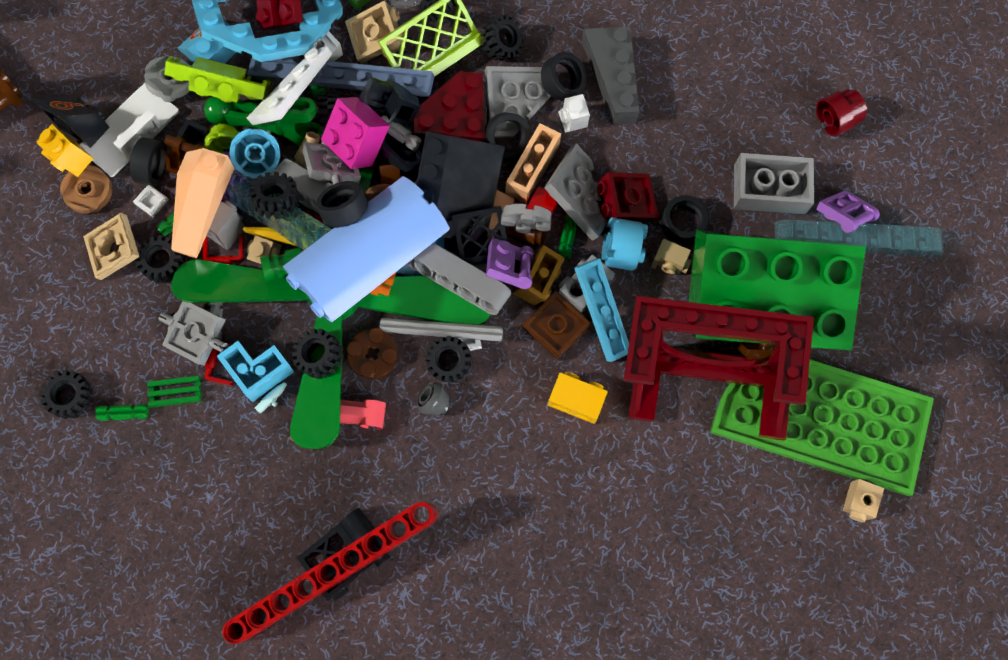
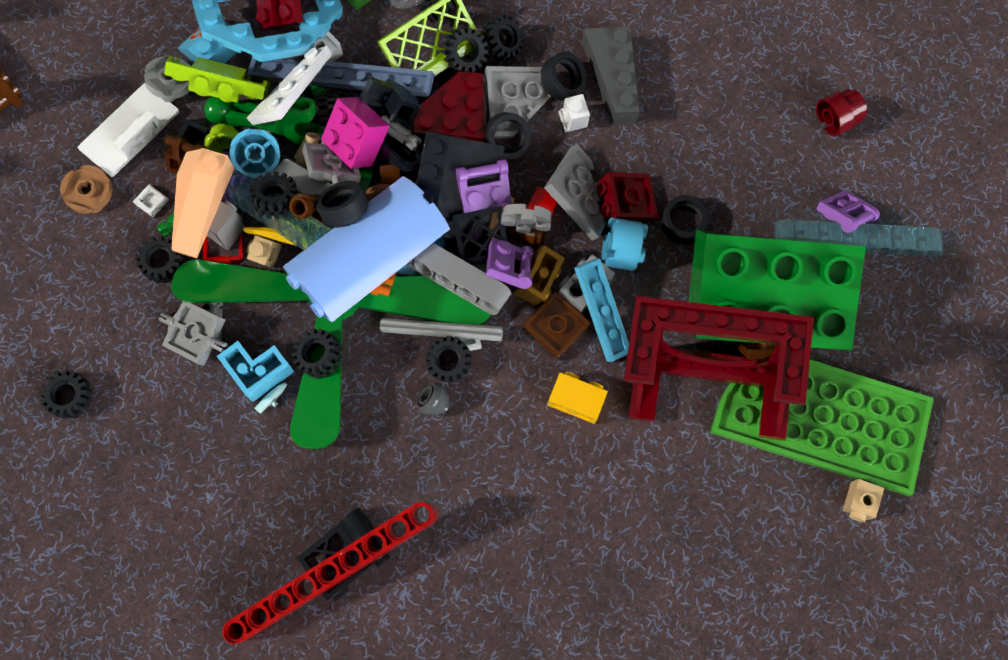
black slope [32,95,109,148] -> none
yellow brick [36,124,94,177] -> none
tan piece [83,213,140,280] -> none
green axle [96,404,149,421] -> none
black tyre [130,137,167,186] -> none
green tile [147,376,202,408] -> none
red piece [204,343,233,386] -> none
green axle [260,248,304,281] -> none
coral piece [341,400,386,430] -> none
tan plate [345,0,407,64] -> none
reddish brown plate [347,328,398,379] -> none
light nougat brick [505,124,561,205] -> none
green axle [558,214,577,260] -> none
tan brick [651,239,692,274] -> none
light grey brick [734,153,814,214] -> none
none -> reddish brown cone [289,194,319,219]
none -> black tyre [442,27,488,72]
none -> medium lavender plate [456,159,512,213]

